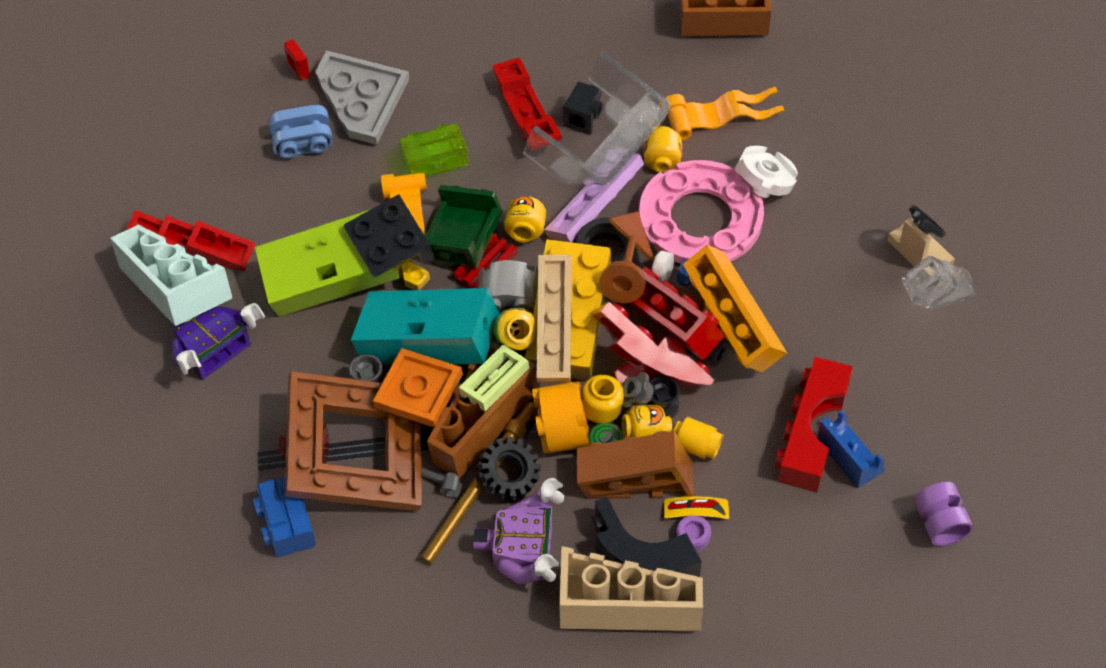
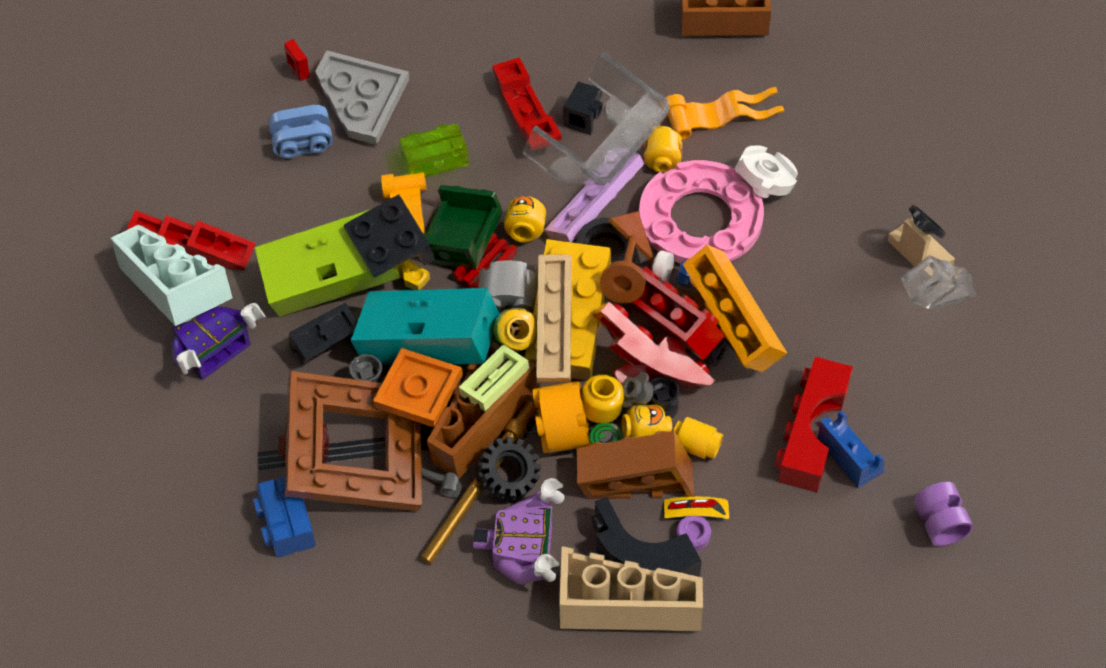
none -> black hinge [289,303,358,366]

